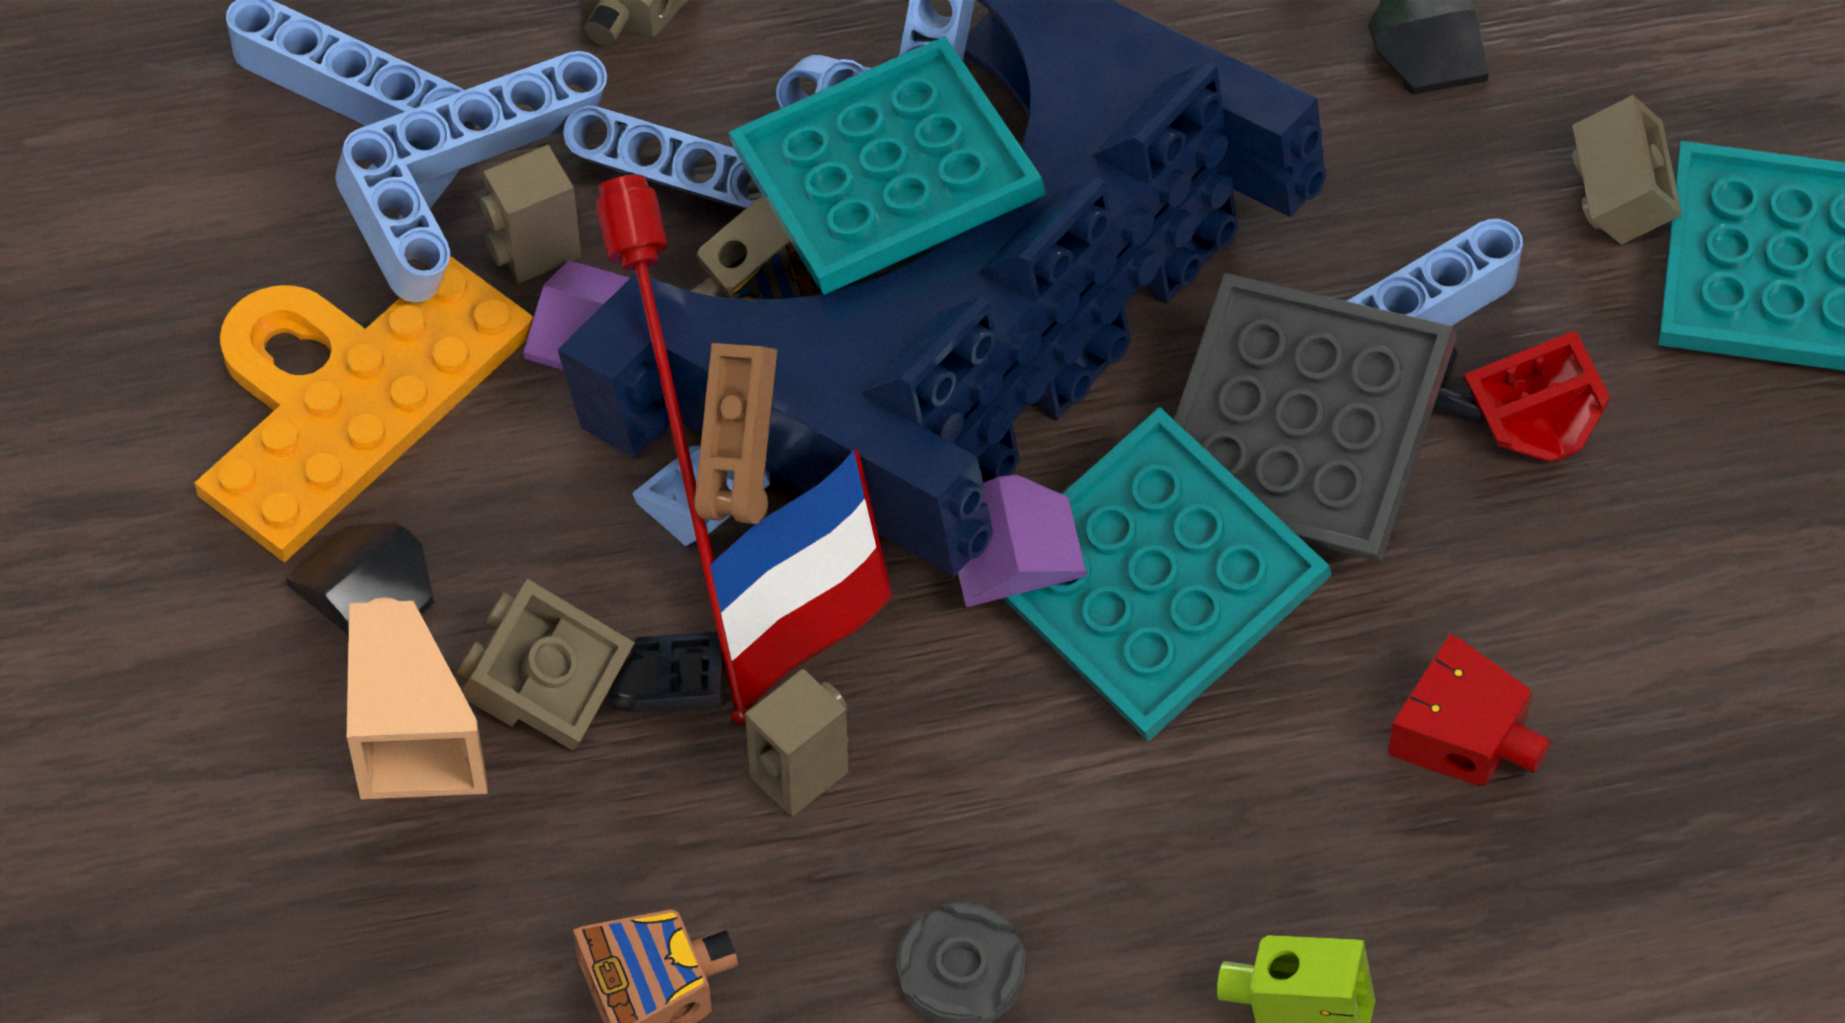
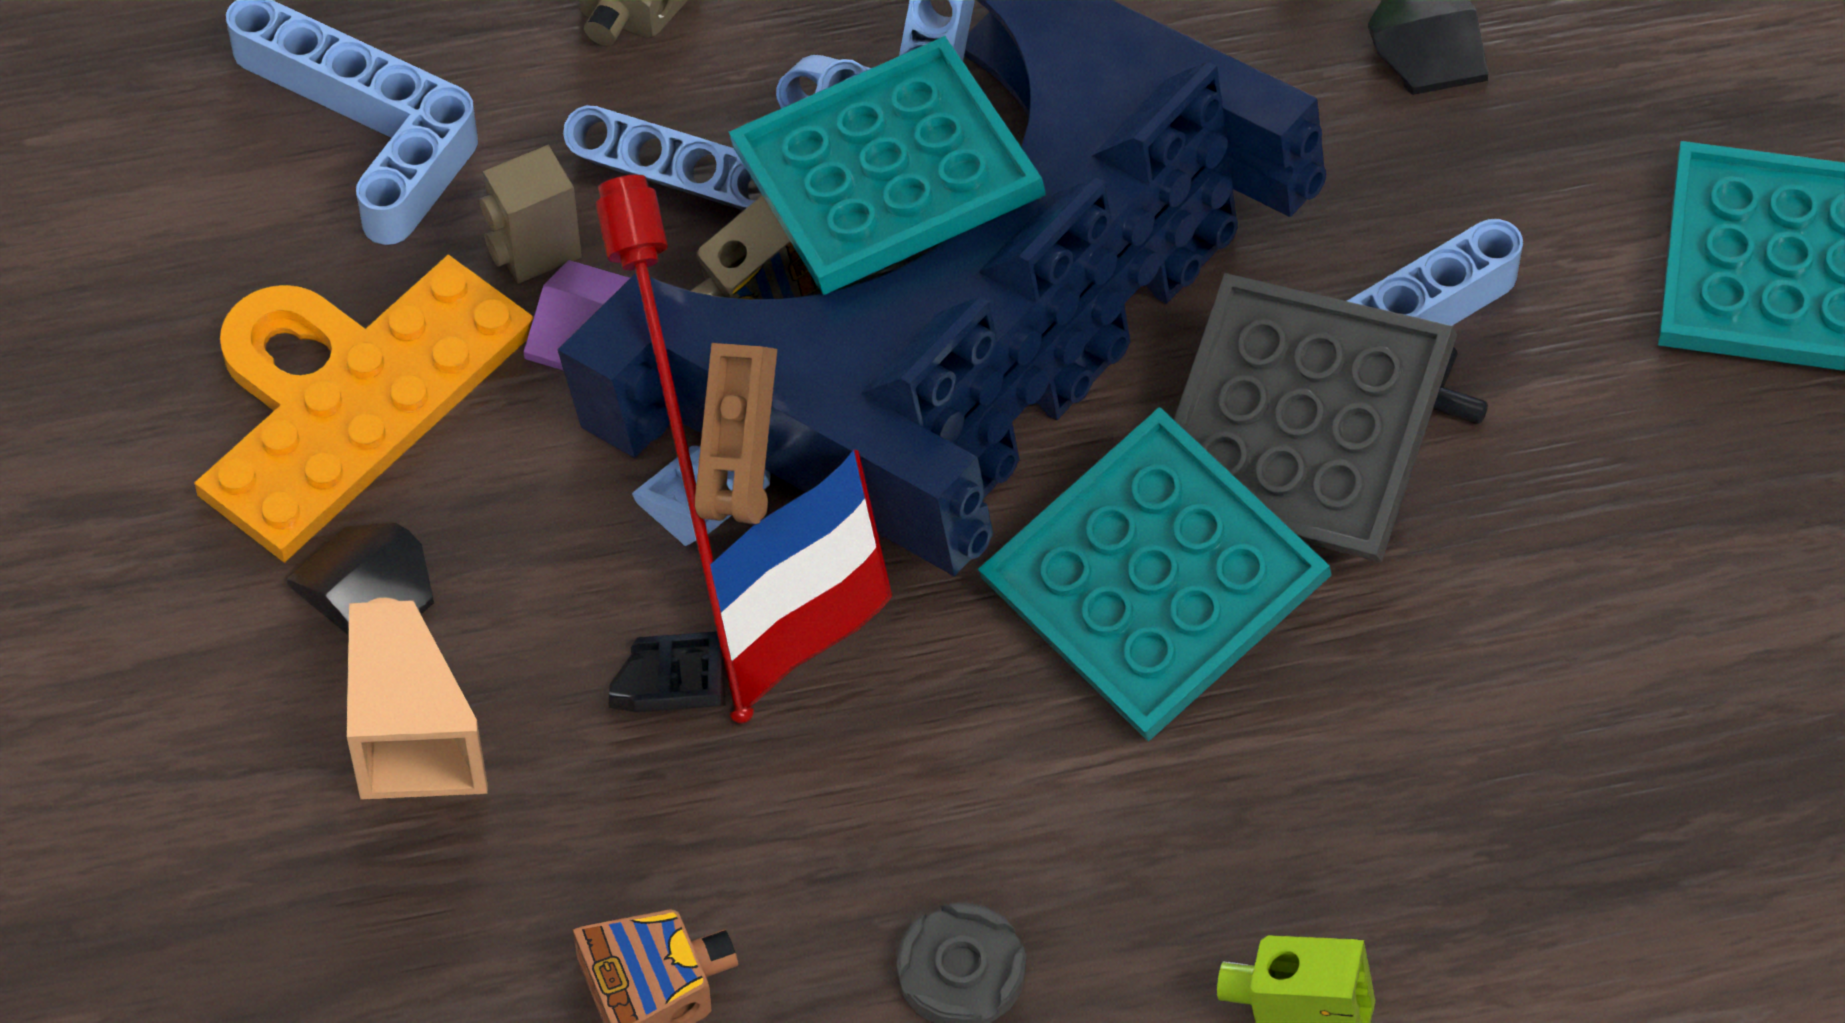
light blue beam [335,51,607,302] -> none
dark tan plate [456,579,635,751] -> none
dark tan brick [745,668,849,817] -> none
medium lavender slope [958,475,1087,607] -> none
red torso [1388,633,1552,786] -> none
red slope [1464,330,1610,462] -> none
dark tan brick [1572,95,1682,245] -> none

